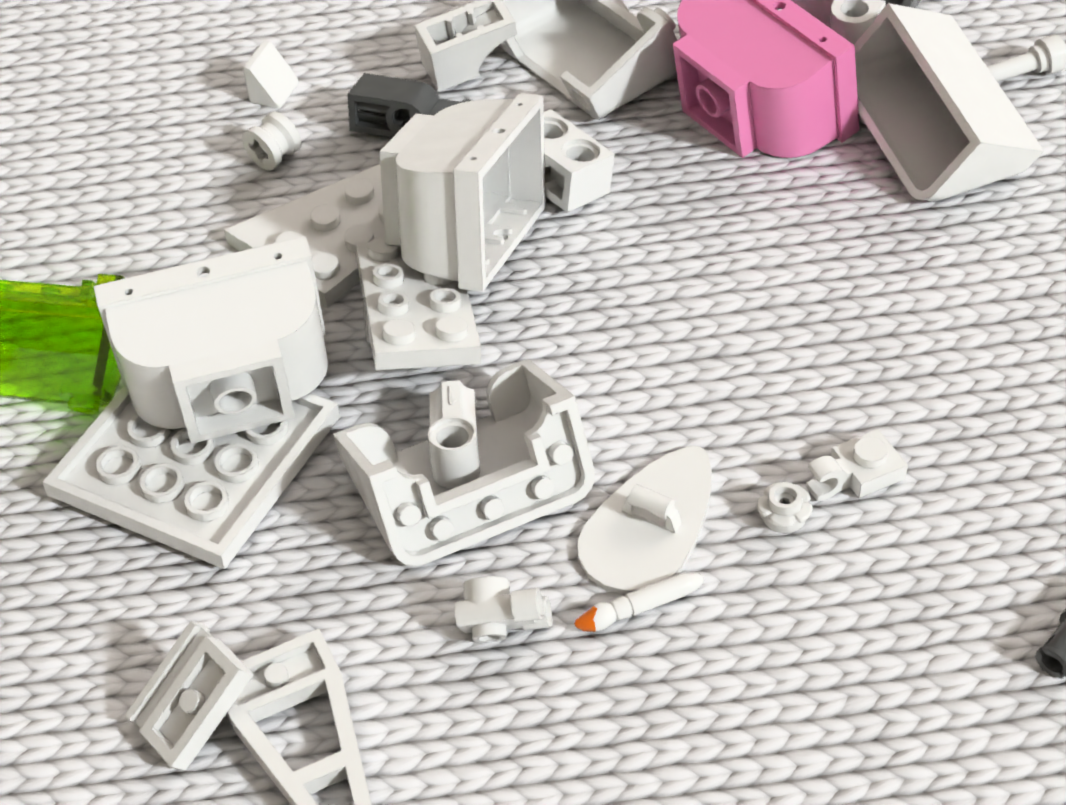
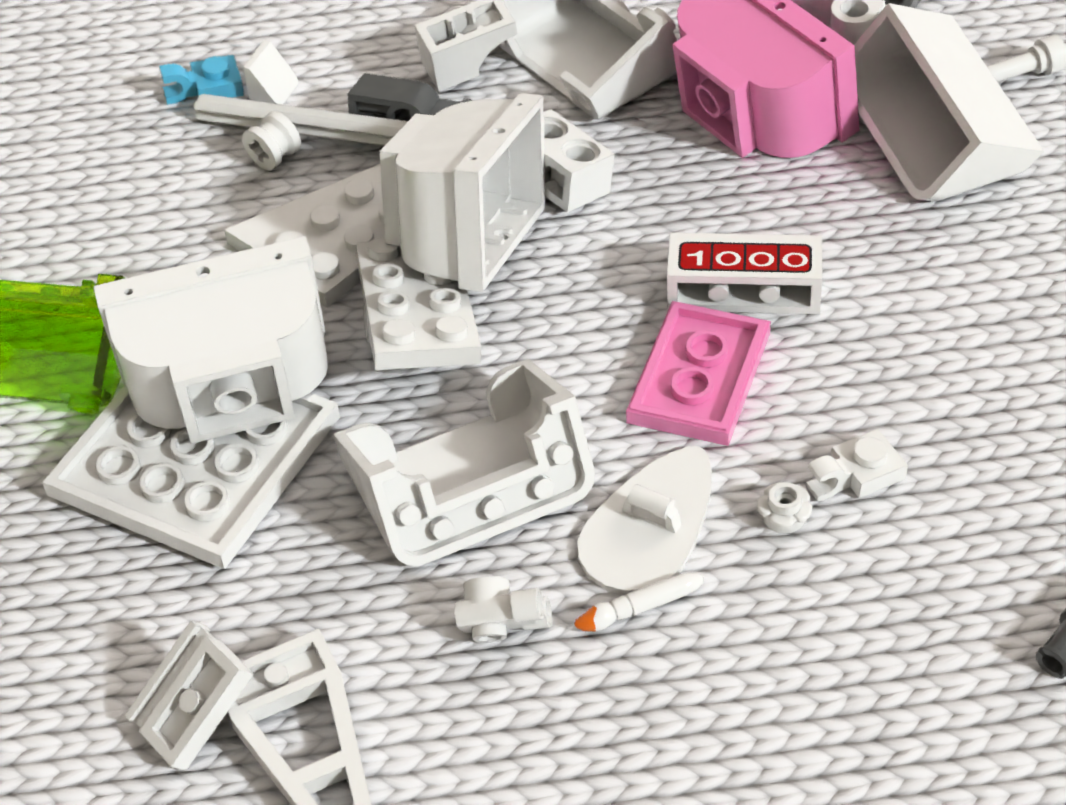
white piece [427,380,480,489] -> none
none -> medium azure plate [159,55,244,105]
none -> white axle [193,94,408,146]
none -> bright pink tile [626,301,771,446]
none -> white brick [667,232,822,314]

